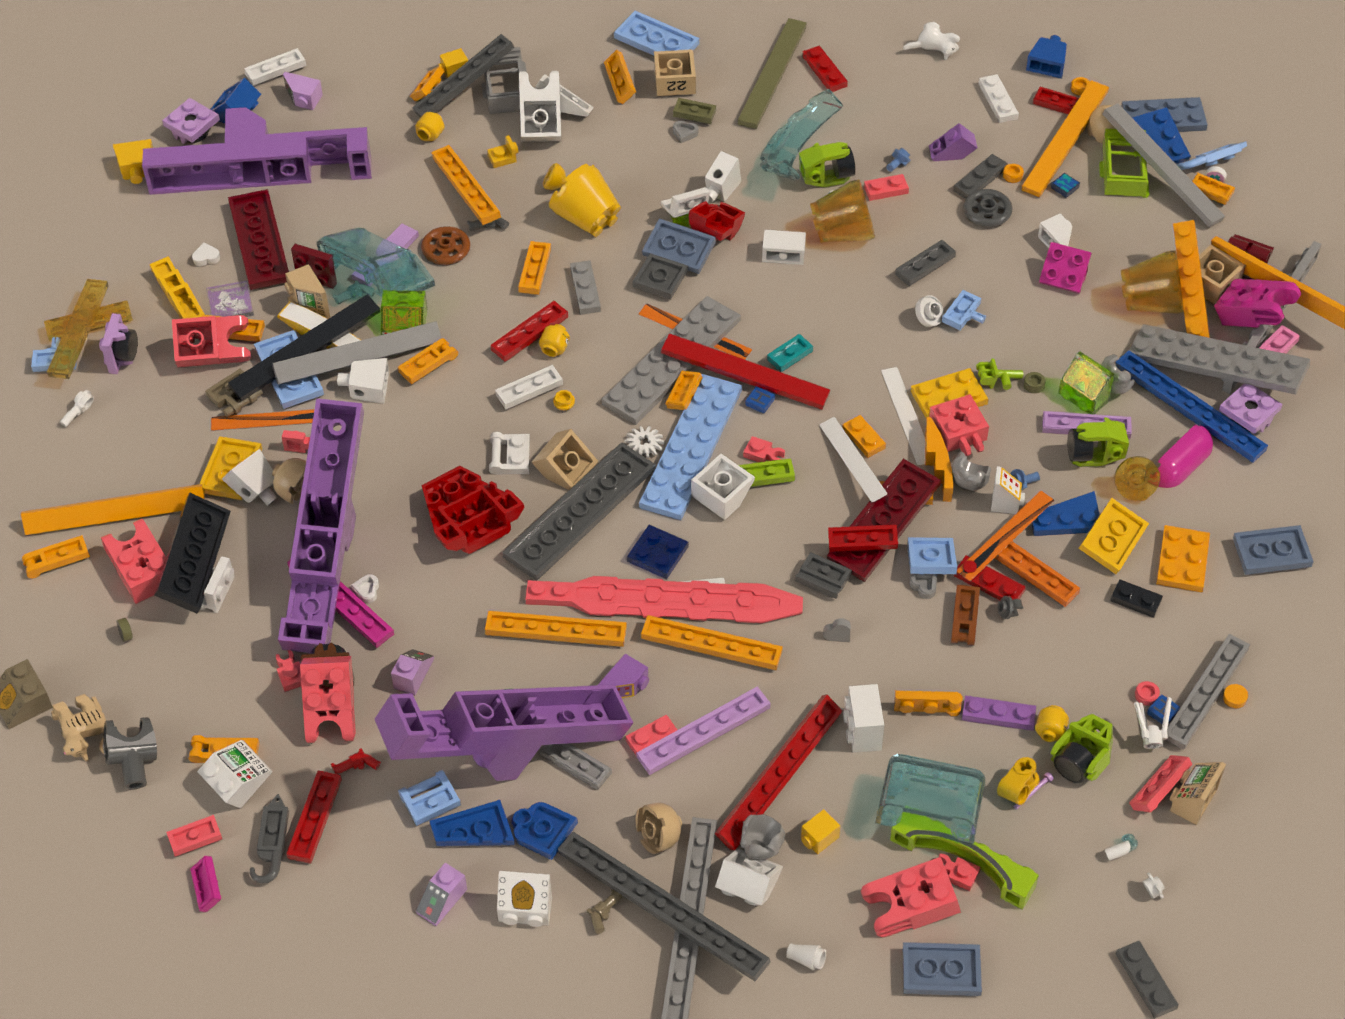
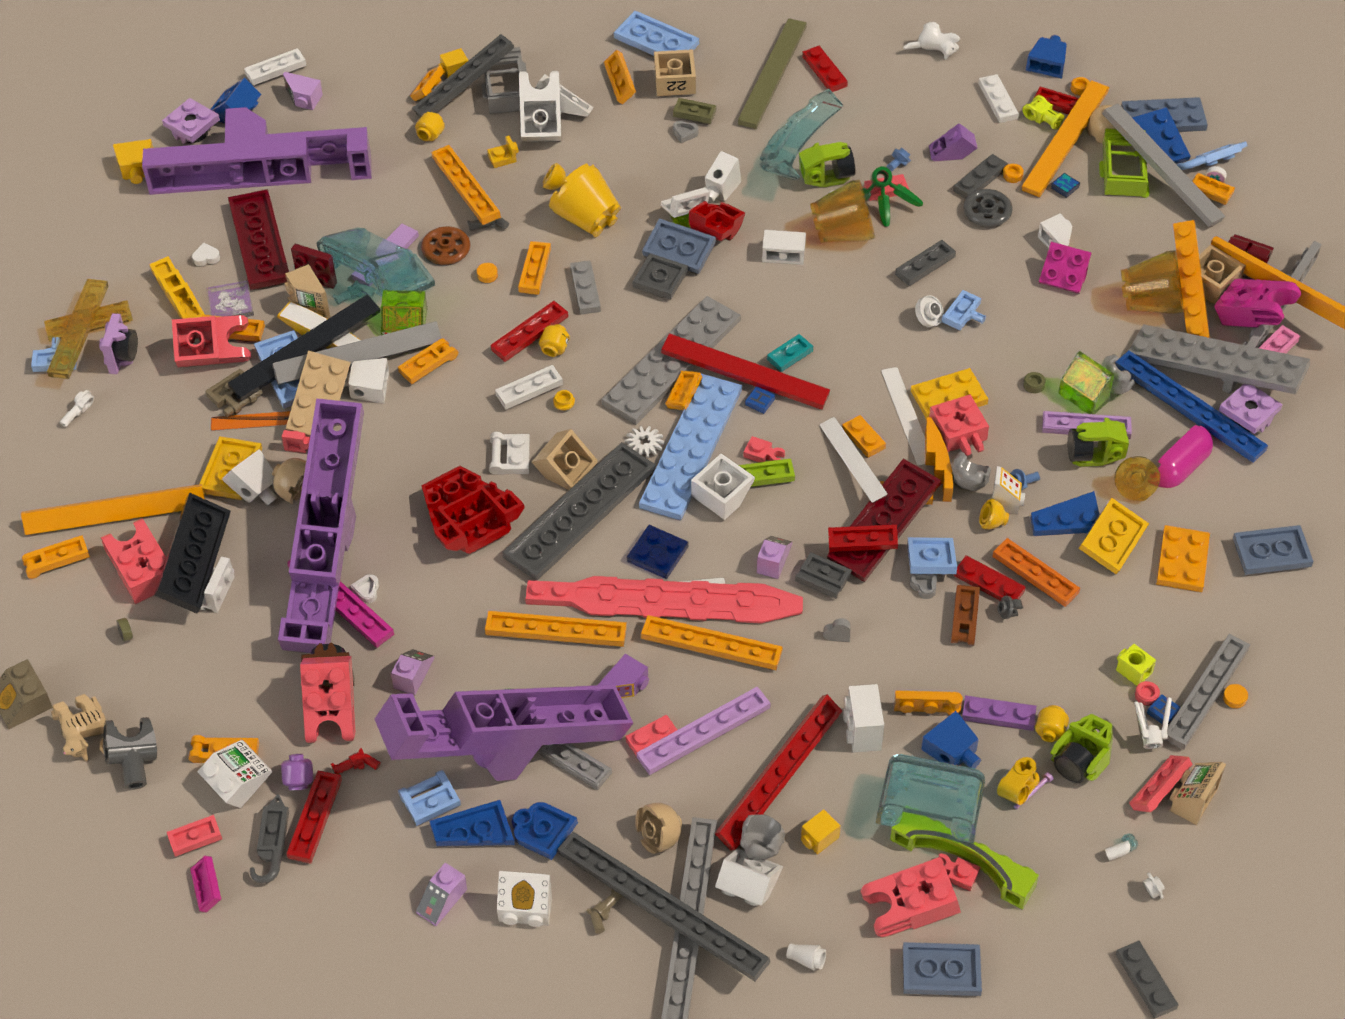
coral plate [276,650,301,692] -> none
orange sticker [639,304,752,359] -> none
orange sticker [957,491,1054,581] -> none
lime arm [976,358,1023,390] -> none
black plate [1110,579,1163,618] -> none
none -> medium lavender head [281,754,314,790]
none -> tan plate [285,351,351,437]
none -> light orange tile [477,263,498,283]
none -> lavender slope [757,536,793,579]
none -> green plant [845,166,923,227]
none -> blue torso [921,711,981,770]
none -> yellow brick [979,498,1009,530]
none -> neon yellow connector [1022,95,1064,130]
none -> neon yellow brick [1116,644,1156,686]

